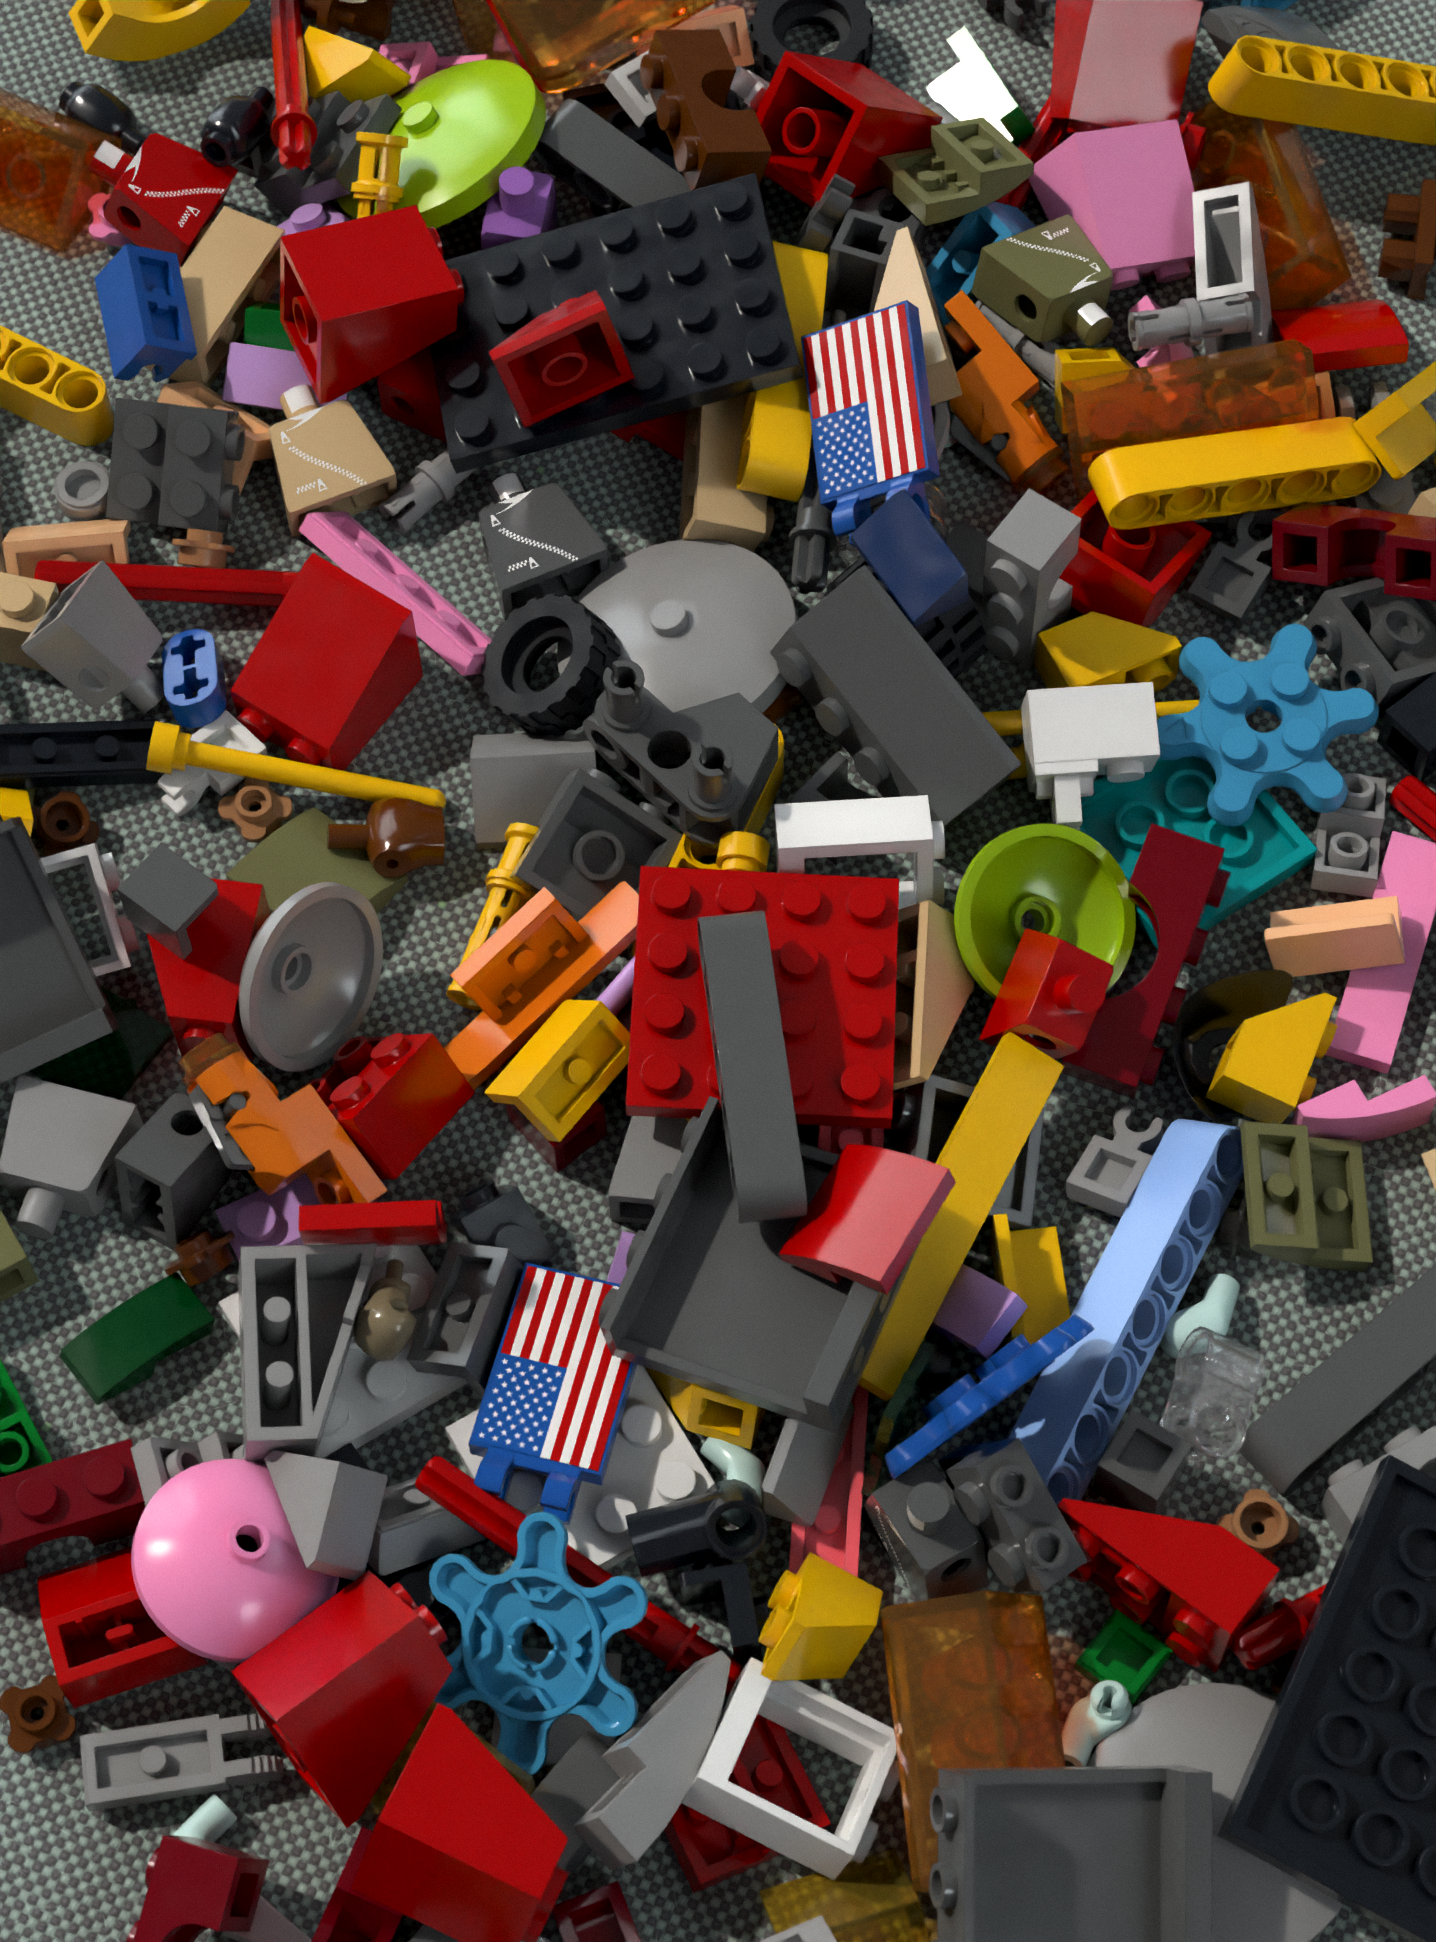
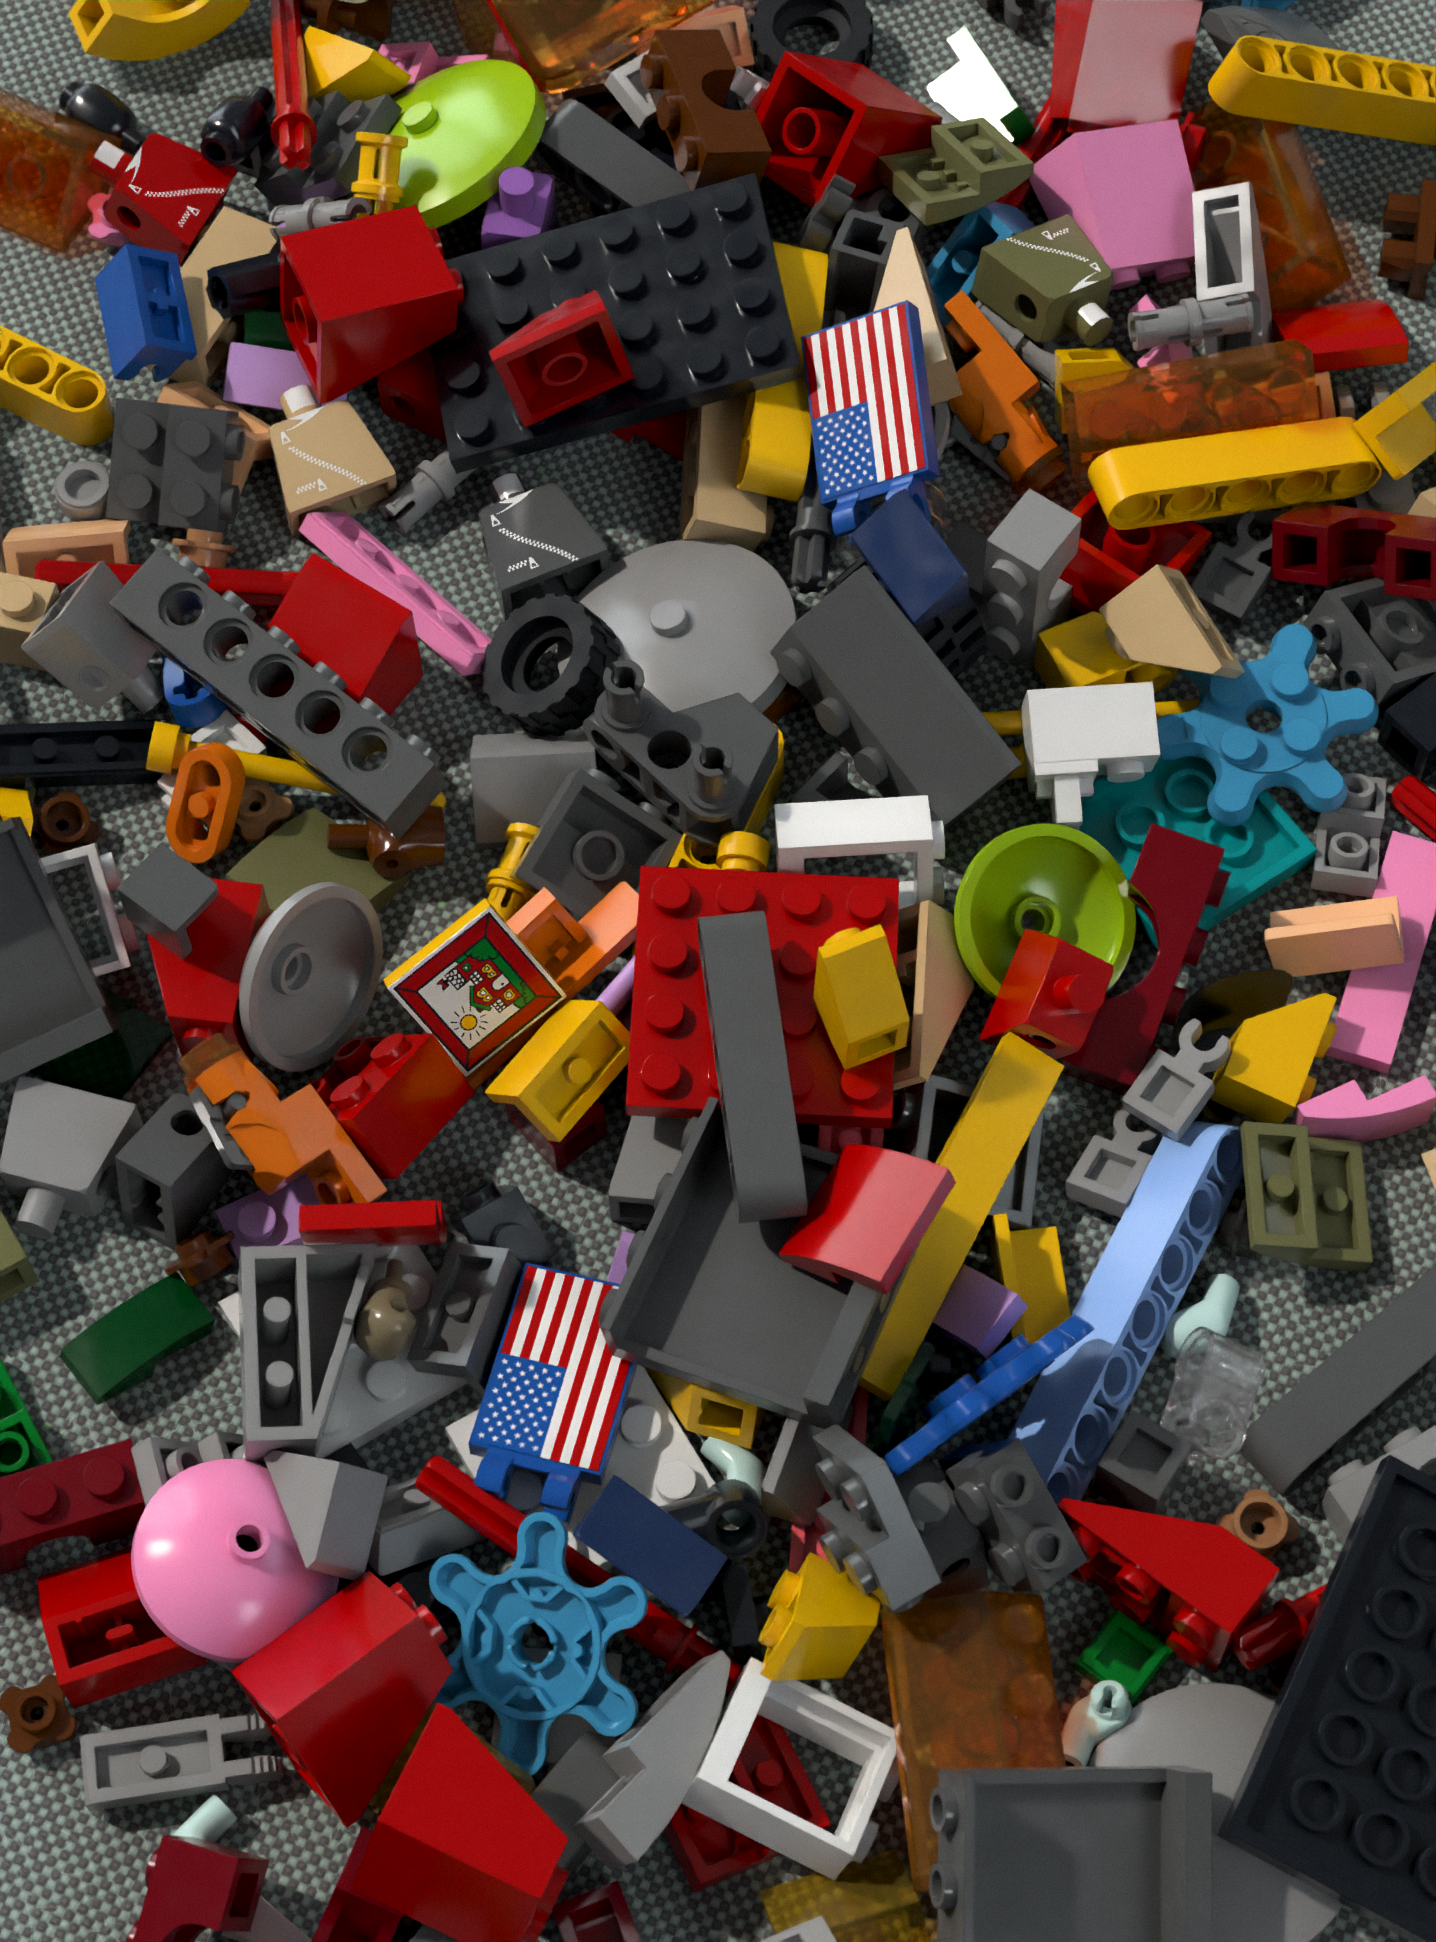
none -> dark grey brick [109,547,447,841]
none -> orange plate [166,742,245,863]
none -> black piece [206,251,280,319]
none -> light grey pin [269,196,373,242]
none -> tile [383,898,567,1077]
none -> dark blue slope [573,1474,728,1618]
none -> dark grey plate [812,1424,942,1613]
none -> yellow slope [813,924,910,1070]
none -> tan slope [1099,564,1245,679]
none -> light grey plate [1122,1018,1231,1142]

